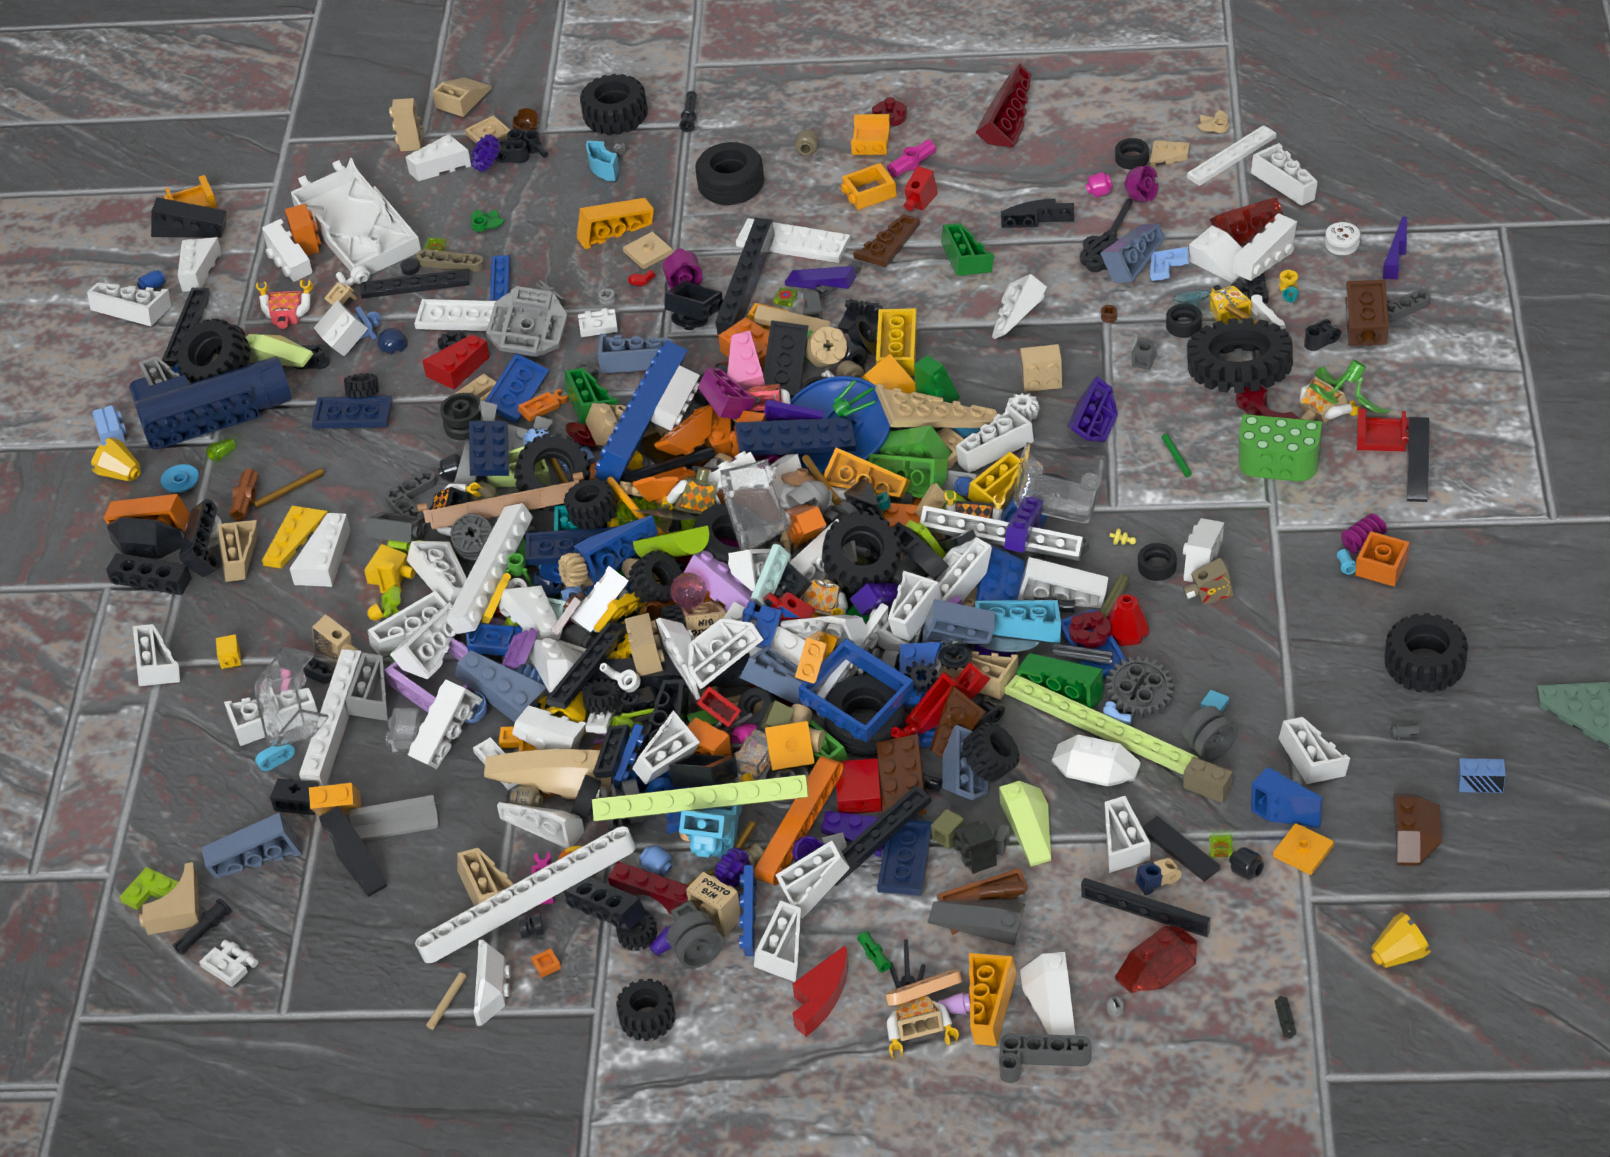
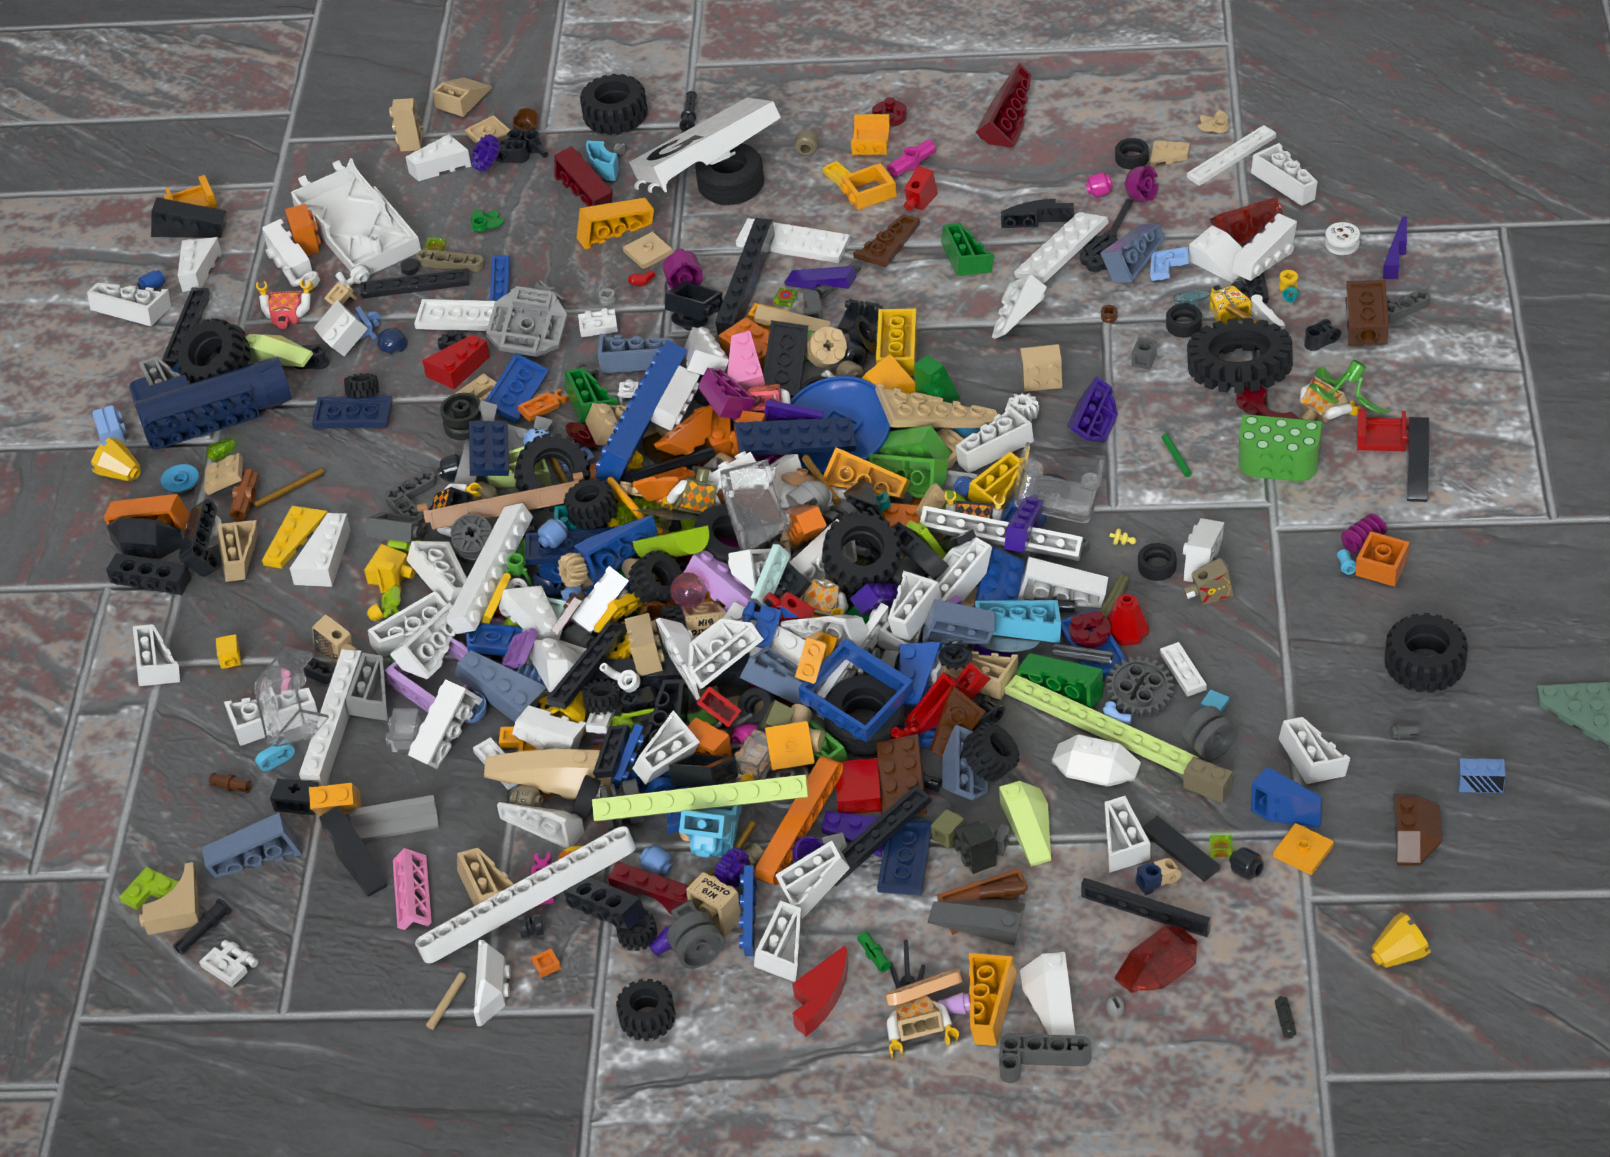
green plant [831,380,876,418] -> none
black gear [903,660,938,696] -> none
none -> tan plate [204,453,243,495]
none -> reddish brown pin [209,773,252,793]
none -> white plate [283,267,320,288]
none -> bright pink fence [393,848,432,930]
none -> medium blue head [538,519,568,548]
none -> dark red wedge [554,146,613,207]
none -> white brick [618,379,639,406]
none -> white piece [629,98,781,193]
none -> white wedge [684,327,729,375]
none -> yellow tile [822,161,851,188]
none -> white plate [1014,212,1109,283]
none -> white plate [1160,642,1207,697]

